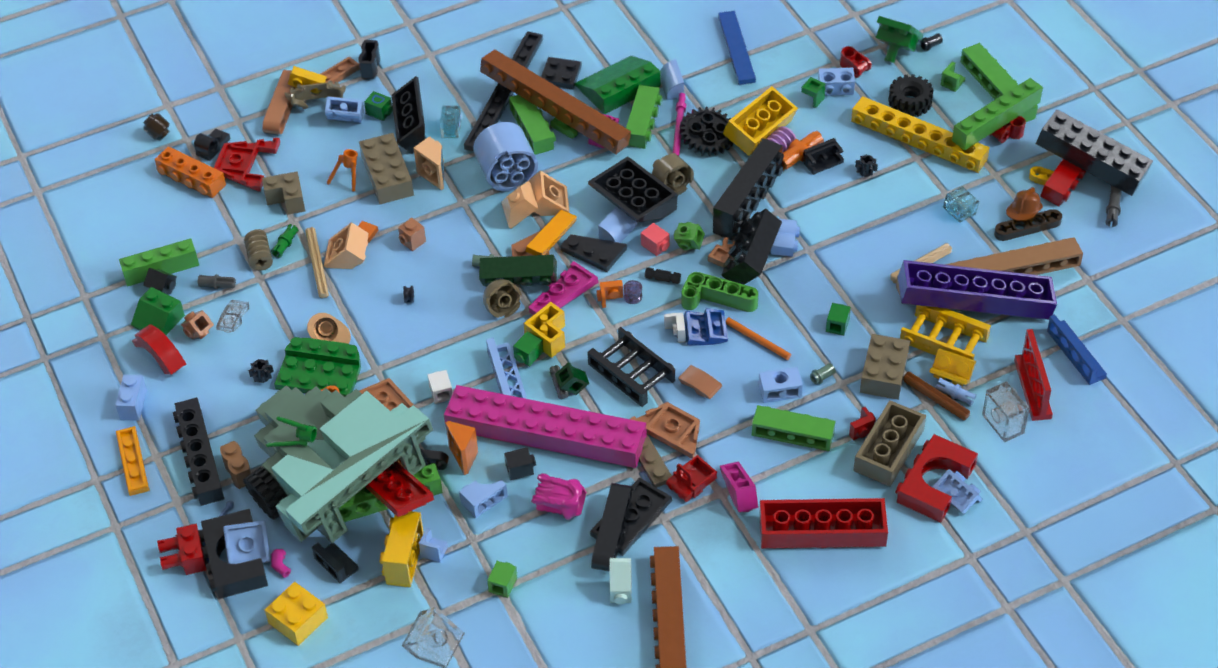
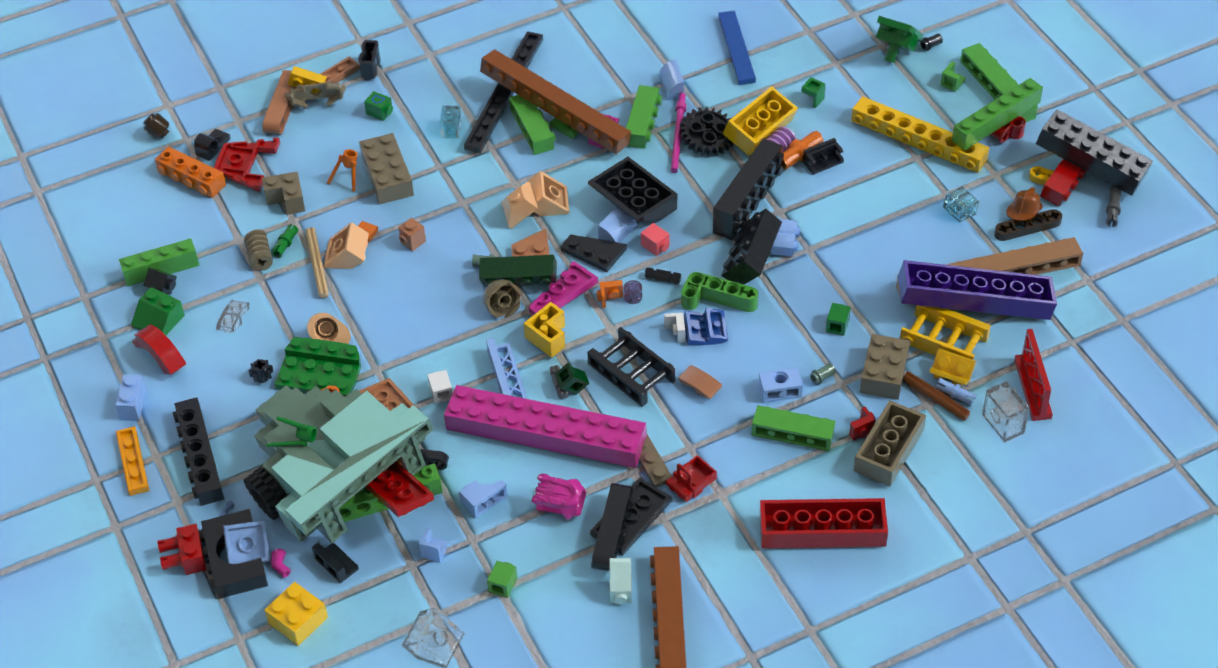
nougat brick [180,310,214,339] -> none
dark grey axle [197,274,236,289] -> none
medium nougat brick [220,441,251,489] -> none
light blue brick [325,96,364,123] -> none
yellow brick [380,511,424,588] -> none
black slope [391,76,425,154] -> none
black bush [403,285,414,303] -> none
light nougat slope [414,137,445,190] -> none
orange slope [445,421,478,475] -> none
light blue brick [473,122,538,191] -> none
black brick [504,447,536,481] -> none
green brick [513,331,544,367] -> none
light orange tile [525,210,577,255] -> none
black plate [541,57,582,89] -> none
green slope [575,56,661,114] -> none
nougat wing [630,402,700,459] -> none
dark tan brick [652,153,694,195] -> none
bright green brick [674,222,705,250] -> none
nougat plate [708,237,735,267] -> none
dark pink slope [720,461,758,512] -> none
orange bar [726,317,791,360] -> none
light blue brick [818,68,855,95] -> none
red piece [840,46,872,78] -> none
black gear [855,155,878,177] -> none
black tyre [888,74,934,117] -> none
tan axle [890,243,952,283] -> none
red arch [895,434,978,523] -> none
light blue bracket [933,469,983,514] -> none
blue fence [1047,315,1107,385] -> none

